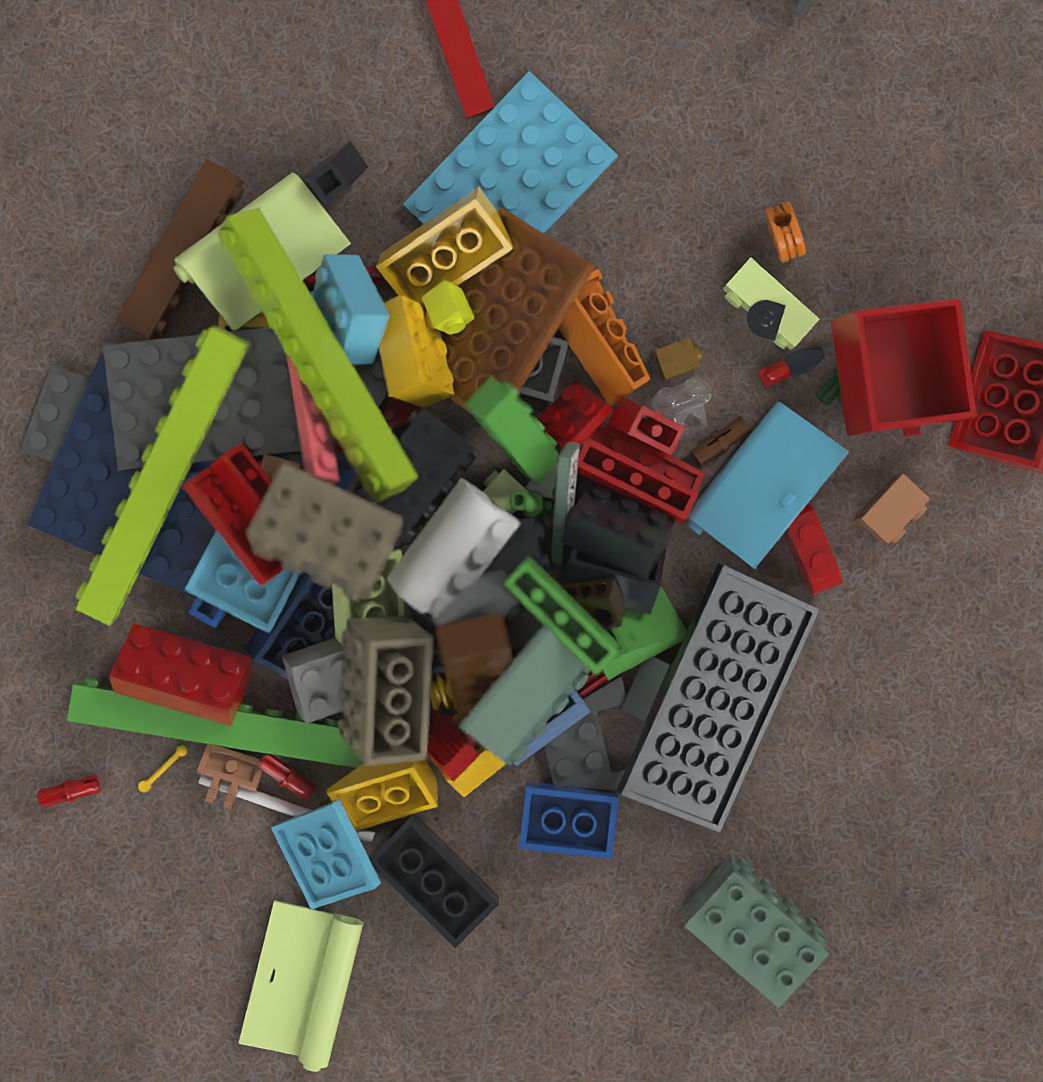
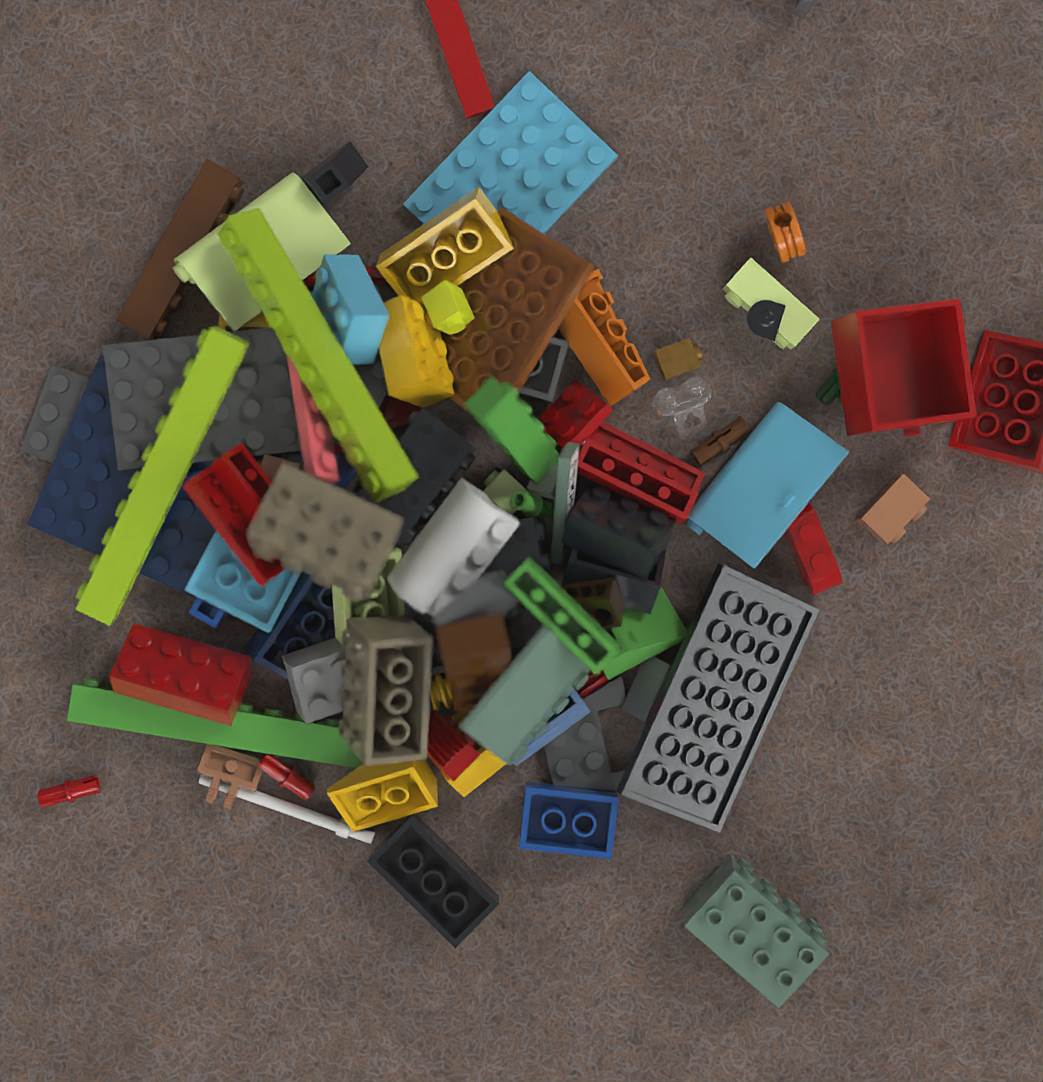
yellow hinge [138,745,188,793] -> none
yellowish green door [238,900,364,1072] -> none
medium azure plate [271,800,381,910] -> none
red brick [608,396,685,456] -> none
piece [757,347,825,388] -> none

